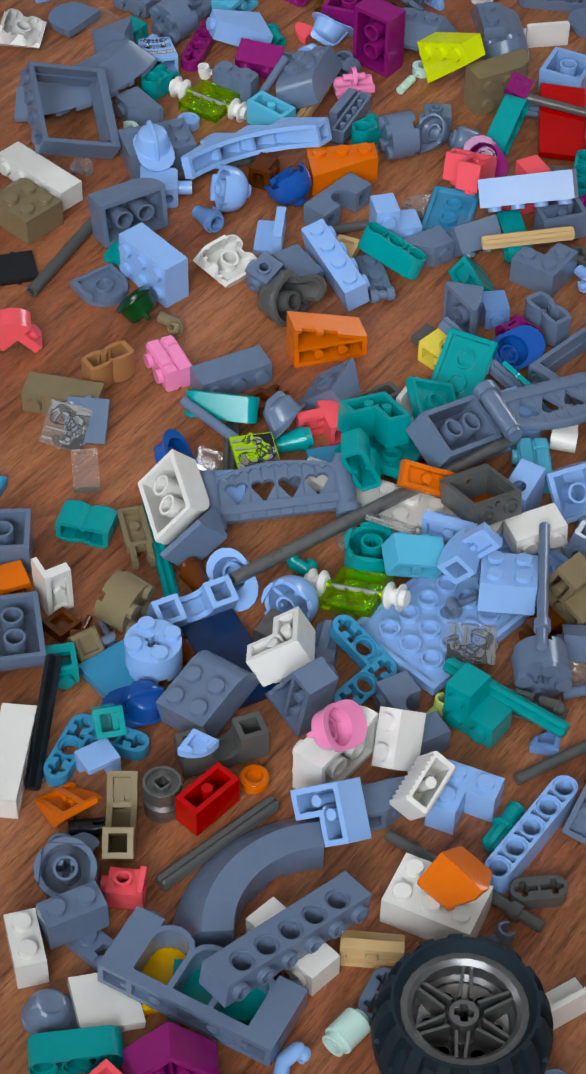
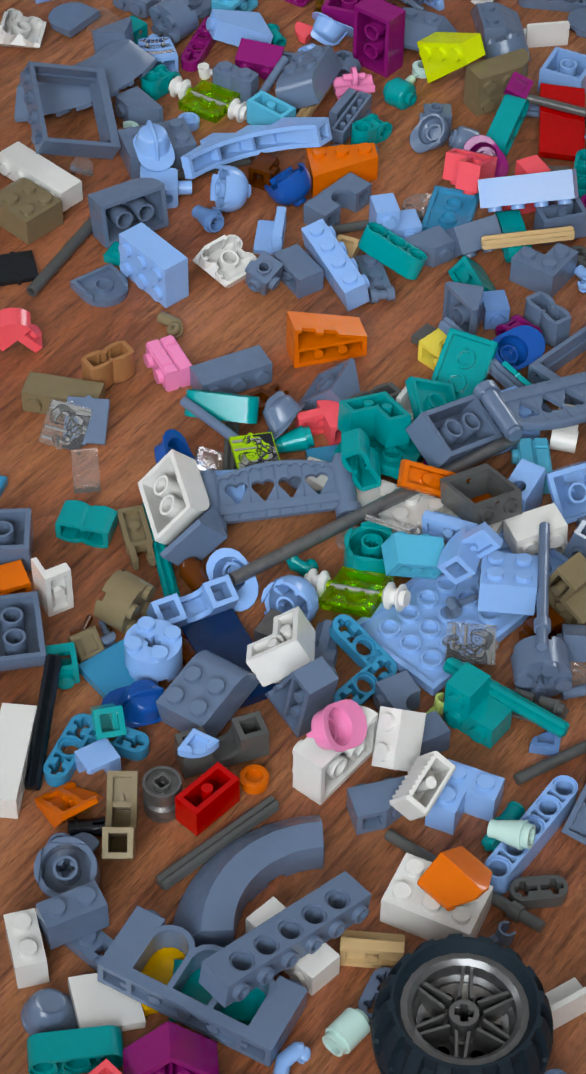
reddish brown tile [42,606,82,644] -> none
coral brick [100,866,148,910] -> none
dark green piece [117,285,156,323] -> none
dark grey head [257,269,327,327] -> none
light blue brick [290,777,372,847] -> none
sand blue brick [377,110,420,161] -> none
none -> teal head [383,77,417,110]
none -> light aqua cone [487,819,536,851]

